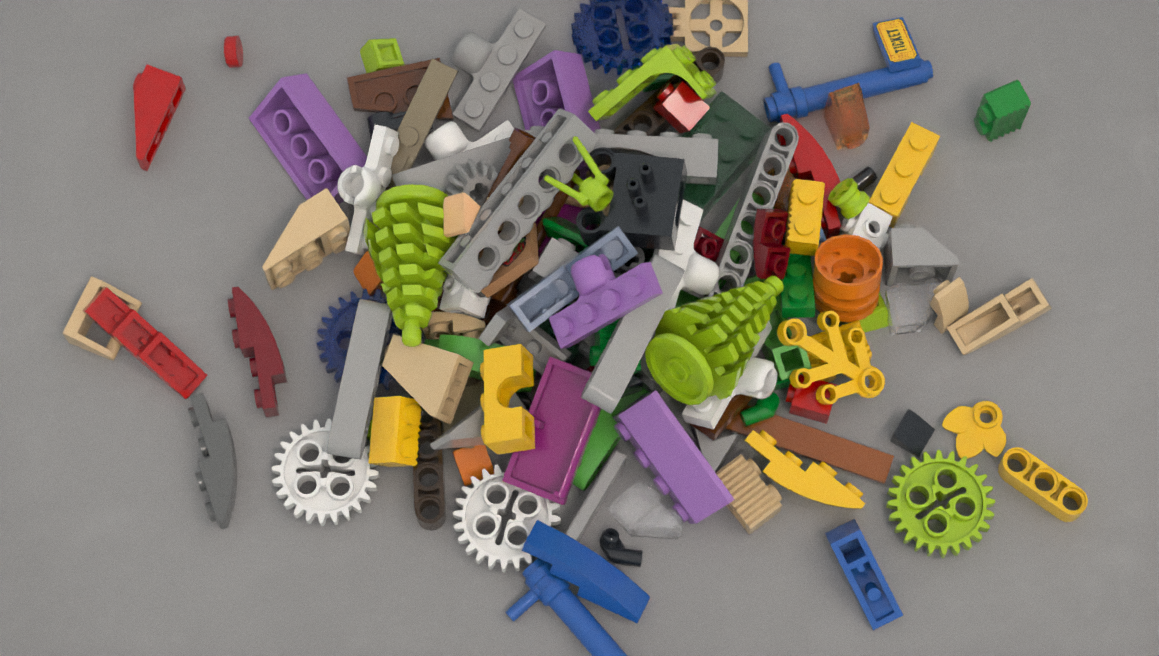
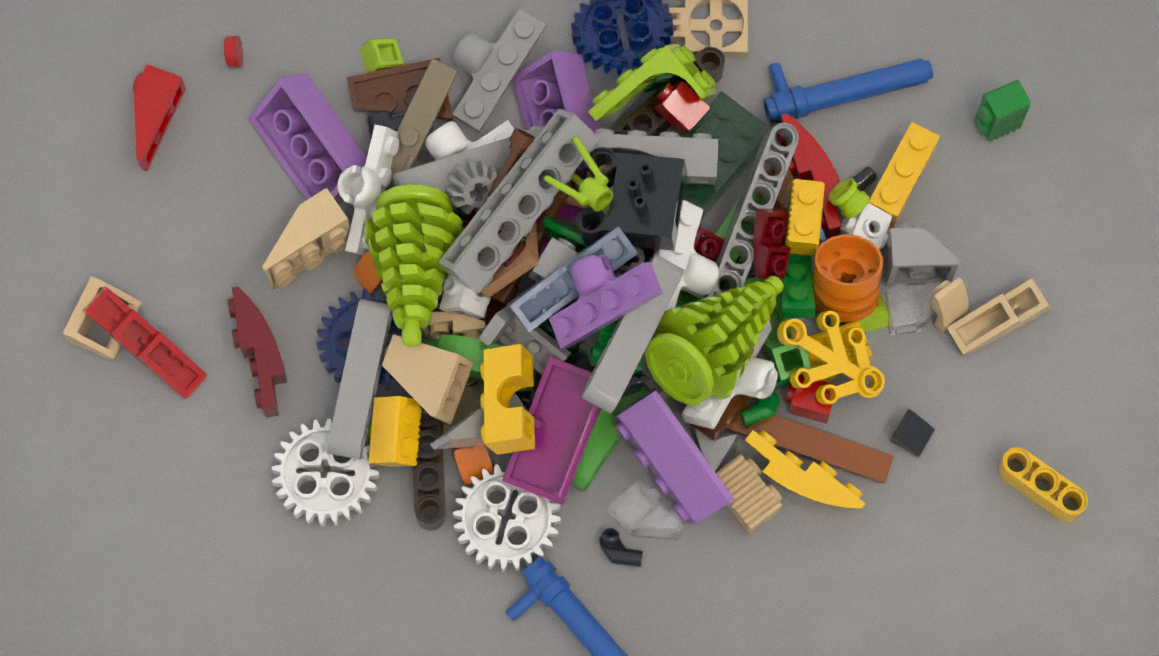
dark grey slope [188,393,237,529] -> none
light nougat slope [443,192,481,238] -> none
blue slope [522,520,650,623] -> none
light grey tile [565,451,626,542] -> none
clear orange slope [824,83,870,150] -> none
blue slope [825,519,904,630] -> none
tile [873,17,921,73] -> none
lime gear [886,450,996,558] -> none
yellow plate [942,401,1006,459] -> none

